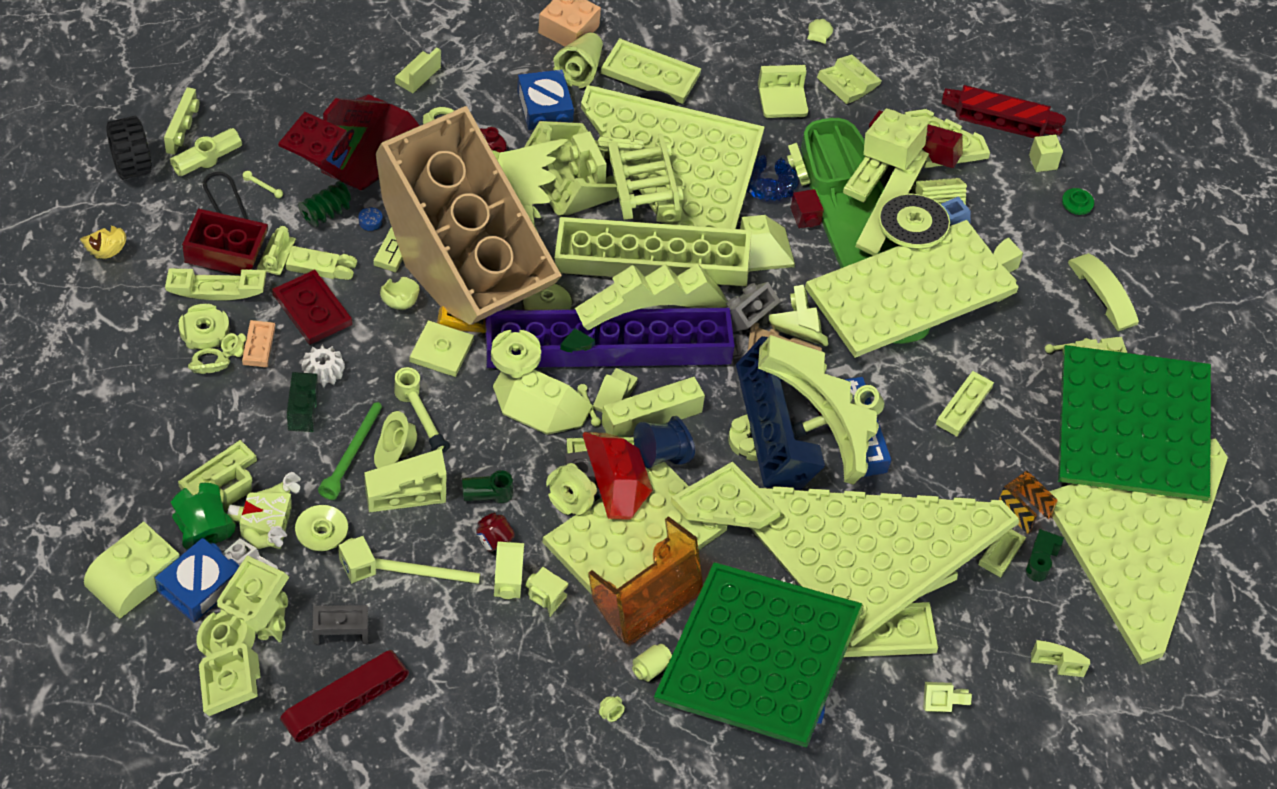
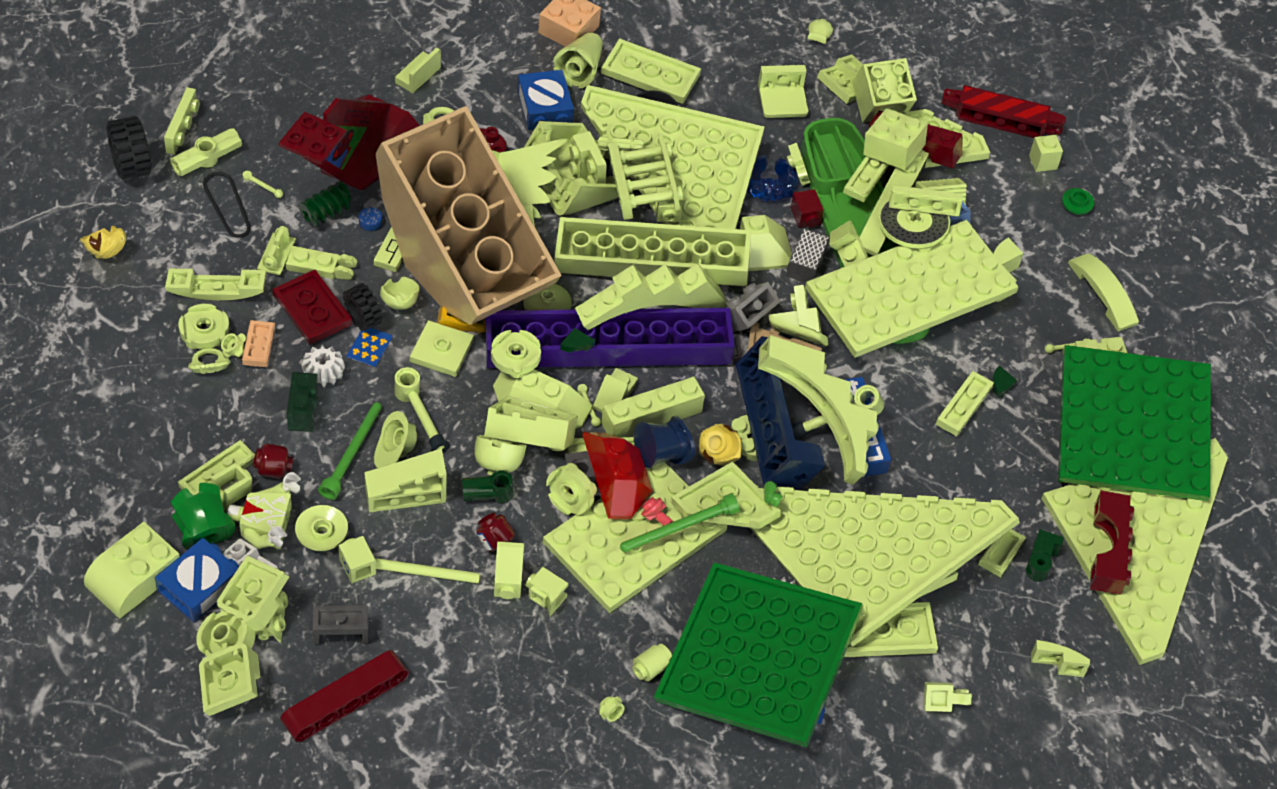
dark red brick [182,208,268,274] -> none
clear orange windscreen [588,516,703,644] -> none
clear orange piece [999,471,1058,534] -> none
none -> dark red head [253,443,293,479]
none -> black tyre [343,283,383,331]
none -> blue sticker [346,328,393,367]
none -> yellowish green cylinder [474,435,526,475]
none -> yellowish green wedge [484,396,578,451]
none -> bright green piece [620,492,740,552]
none -> coral plate [641,497,674,526]
none -> light yellow hair [699,424,742,466]
none -> bright green arm [764,481,782,507]
none -> flat silver panel [786,228,830,283]
none -> yellowish green slope [829,220,869,267]
none -> yellowish green brick [852,58,917,123]
none -> yellowish green tile [889,185,963,217]
none -> dark green tile [992,365,1017,398]
none -> dark red arch [1090,490,1134,595]

